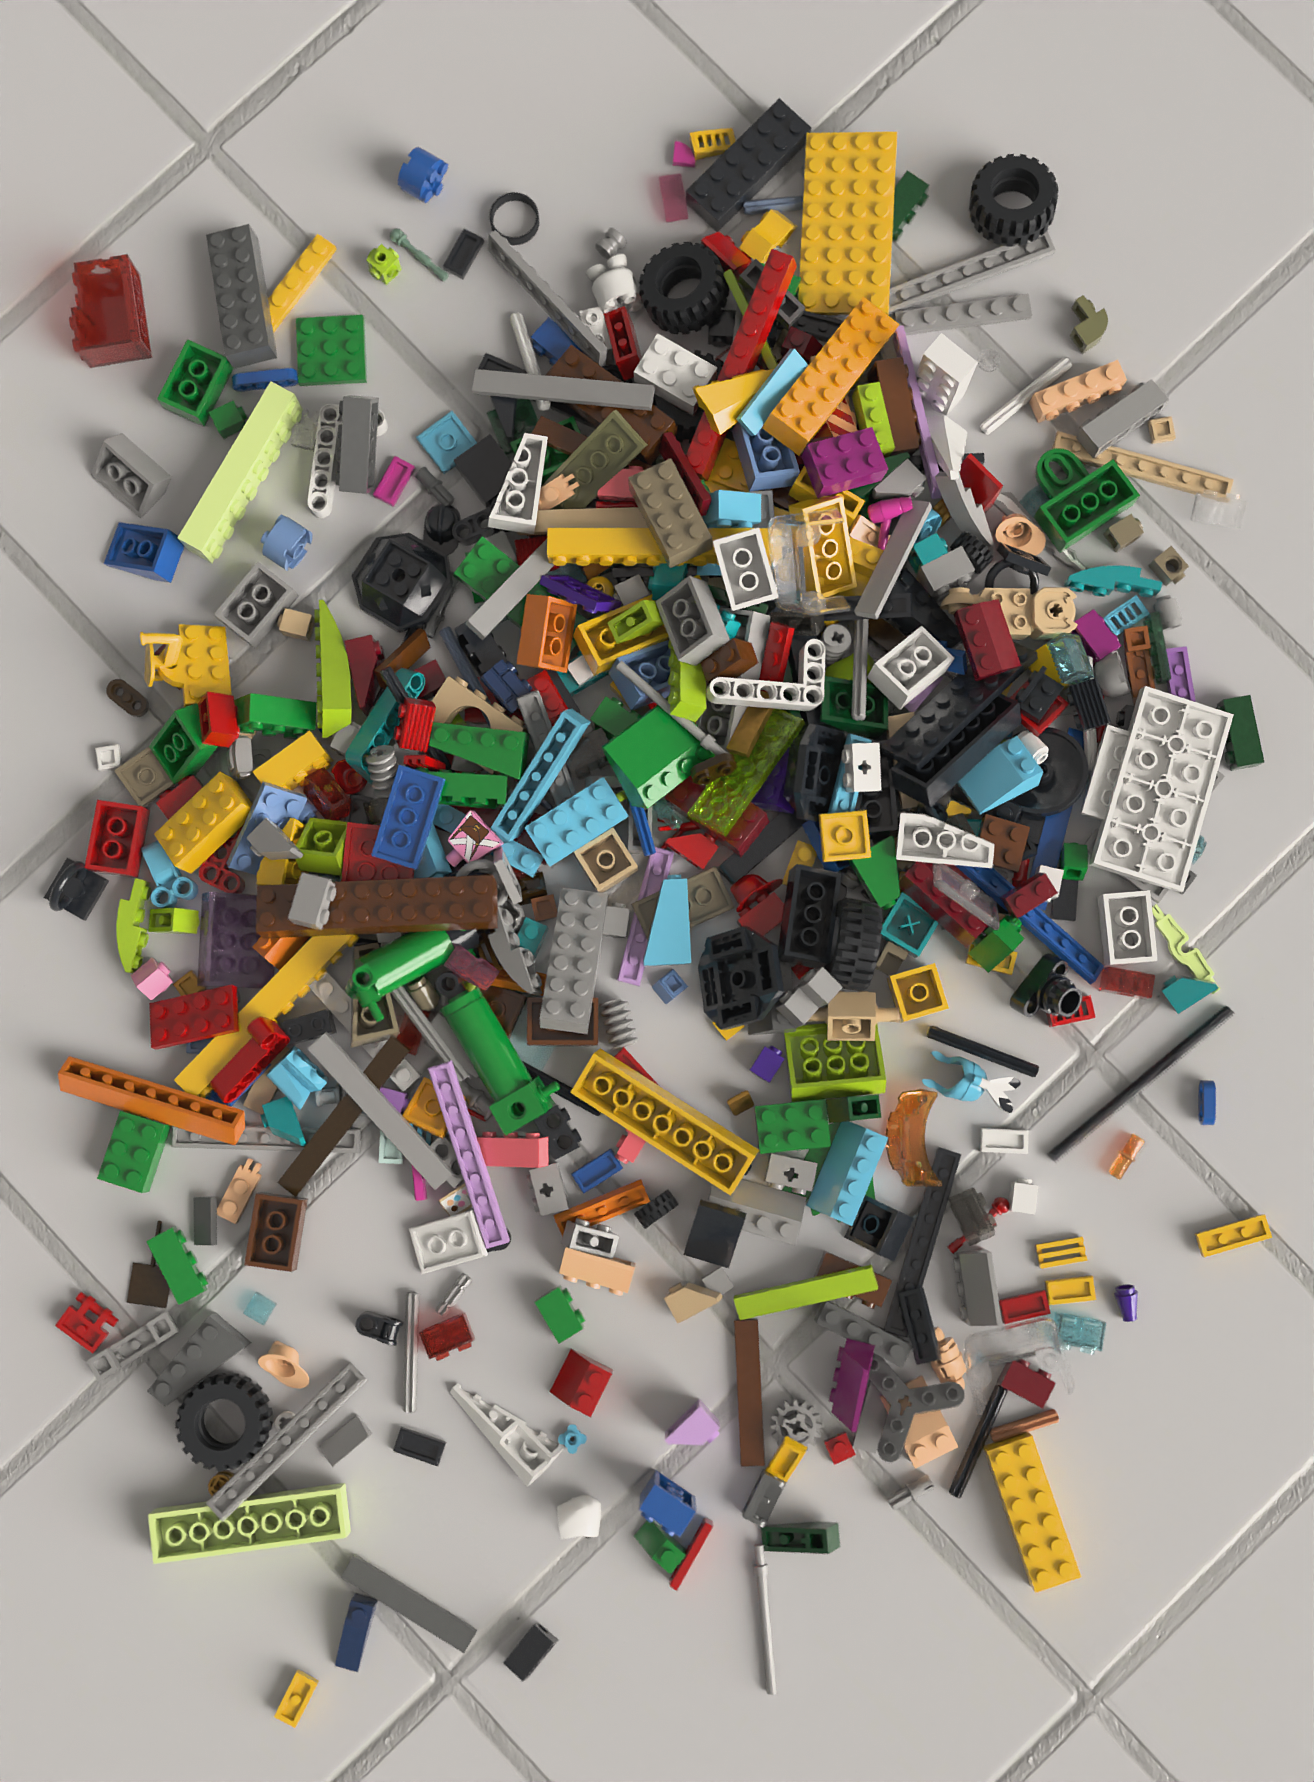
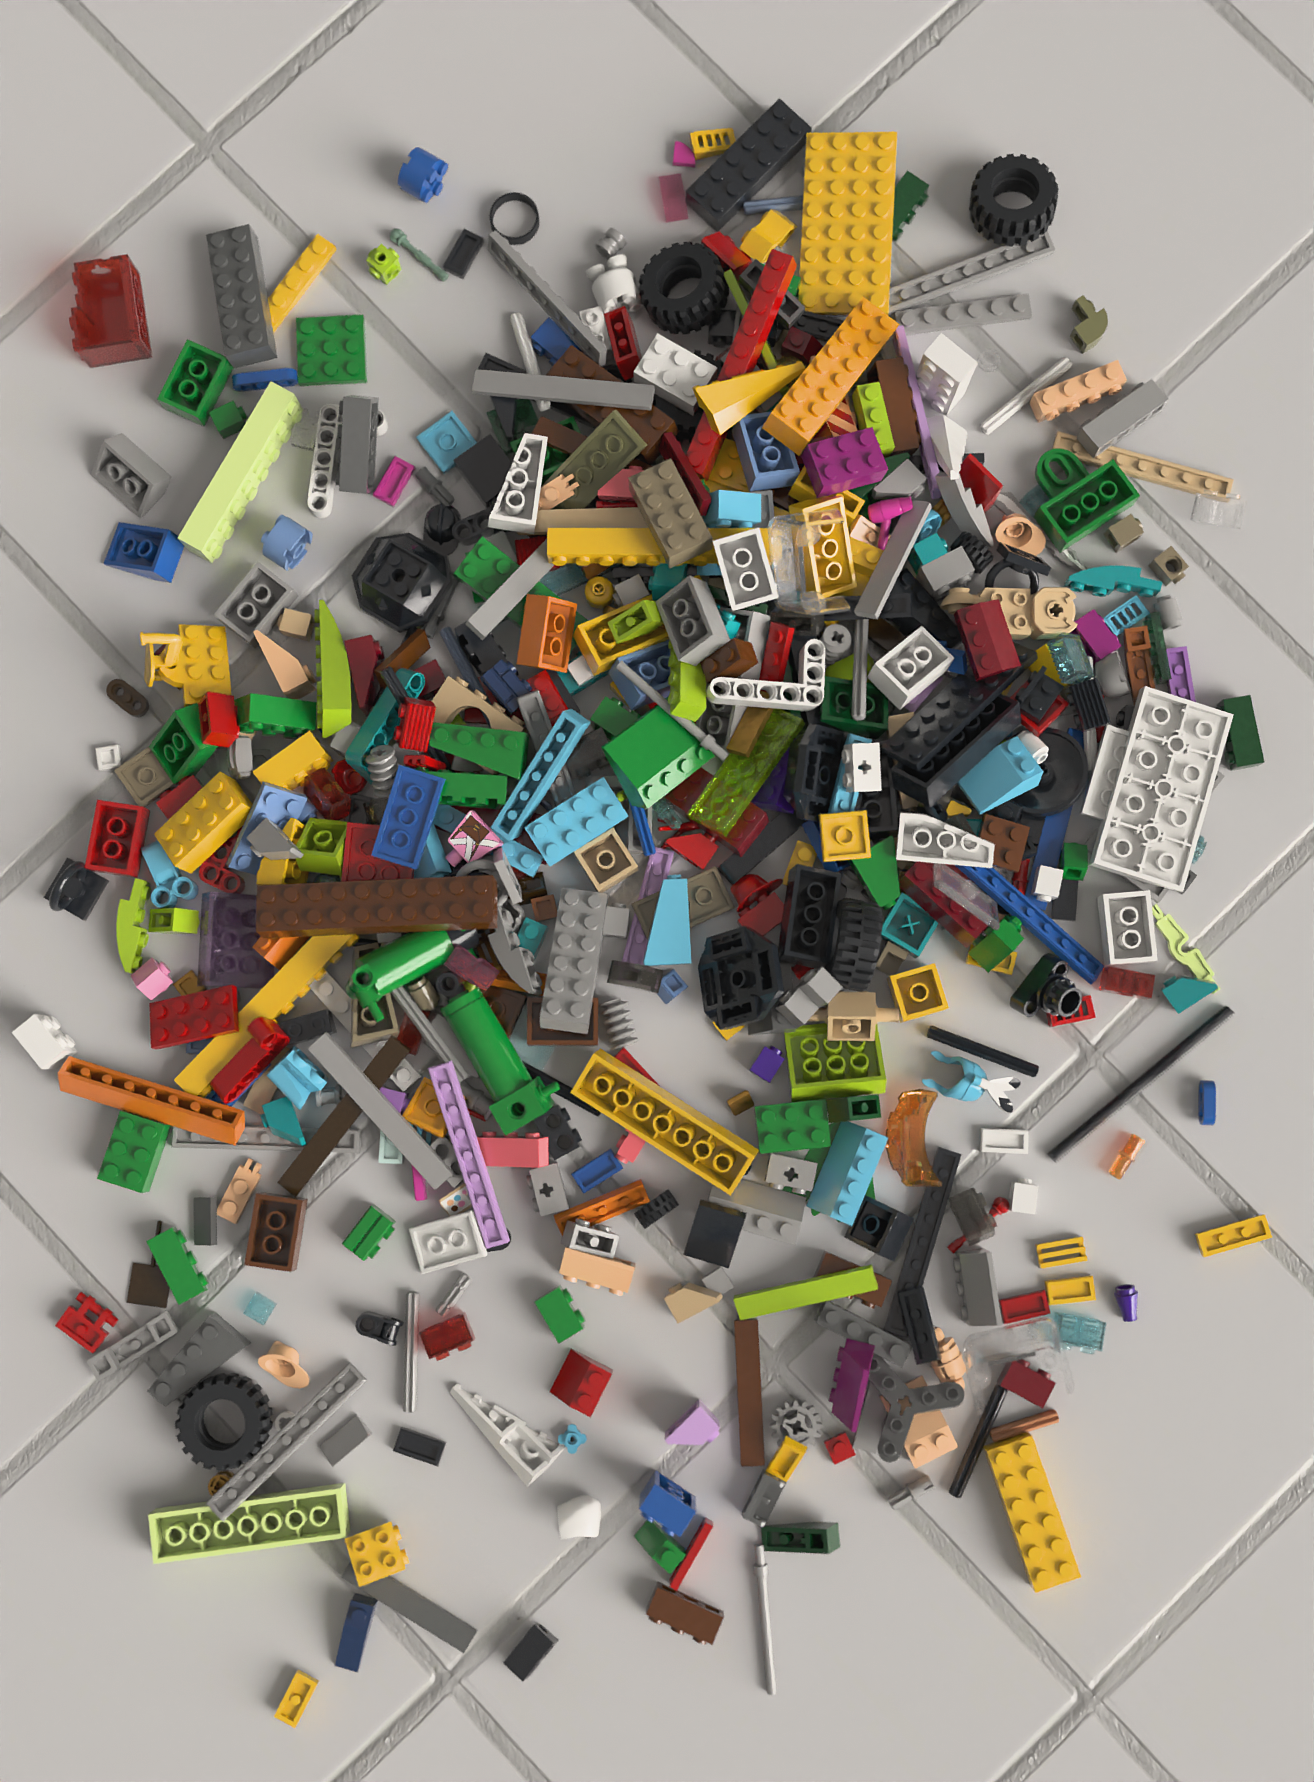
light grey brick [288,873,336,930] -> none
dark purple plate [539,575,622,613] -> none
dark brown plate [690,753,737,785] -> none
medium azure tile [736,349,808,436] -> none
dark red brick [999,872,1058,919] -> none
tan tile [1147,416,1176,444] -> none
none -> white brick [12,1014,78,1070]
none -> light nougat slope [253,630,317,700]
none -> green brick [342,1204,396,1261]
none -> yellow brick [345,1522,409,1587]
none -> clear smoke slope [607,960,663,993]
none -> reddish brown brick [646,1582,724,1645]

